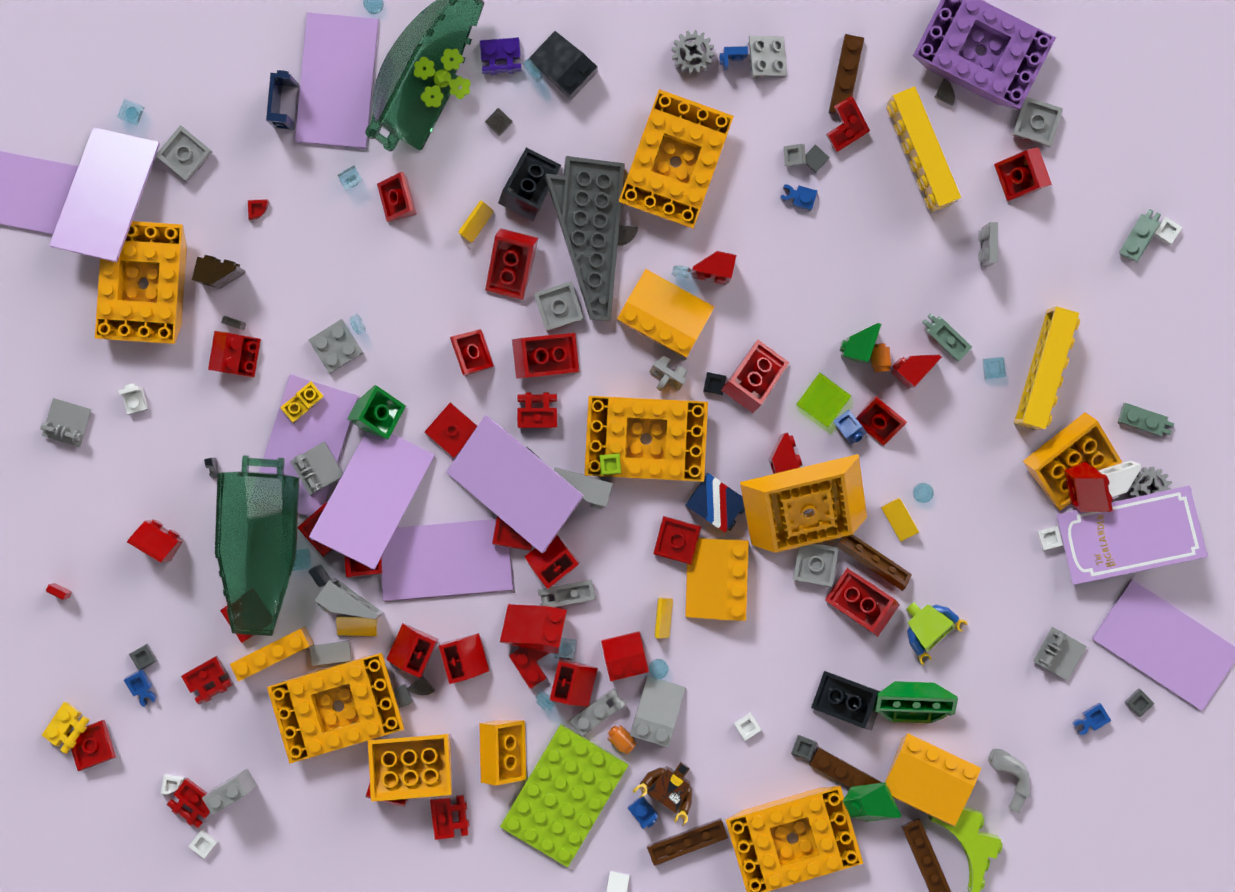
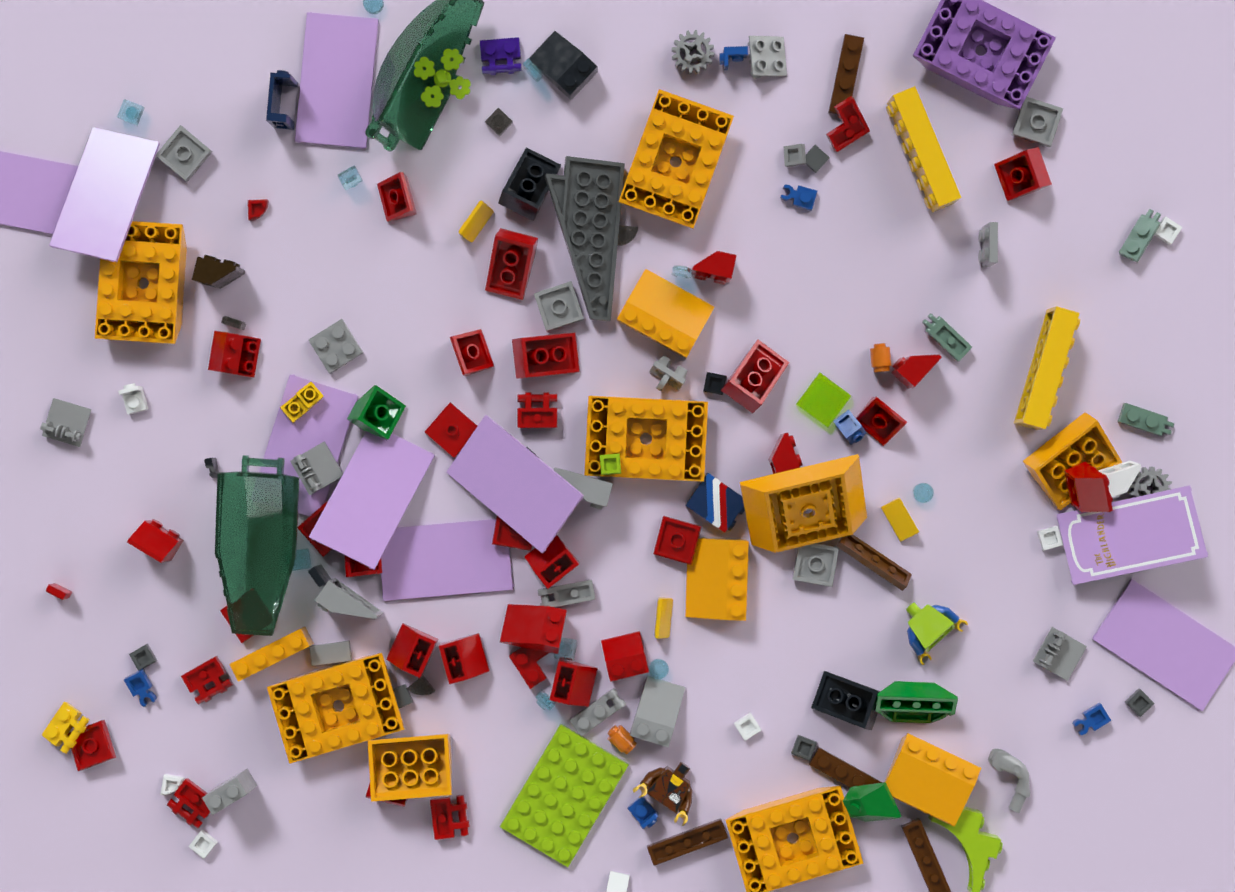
yellow slope [336,615,377,636] -> none
clear light blue tile [350,314,366,335] -> none
light orange slope [479,720,526,786] -> none
red slope [825,568,900,637] -> none
green slope [839,323,882,364] -> none
clear smoke tile [935,78,955,106] -> none
clear light blue tile [982,357,1006,379] -> none

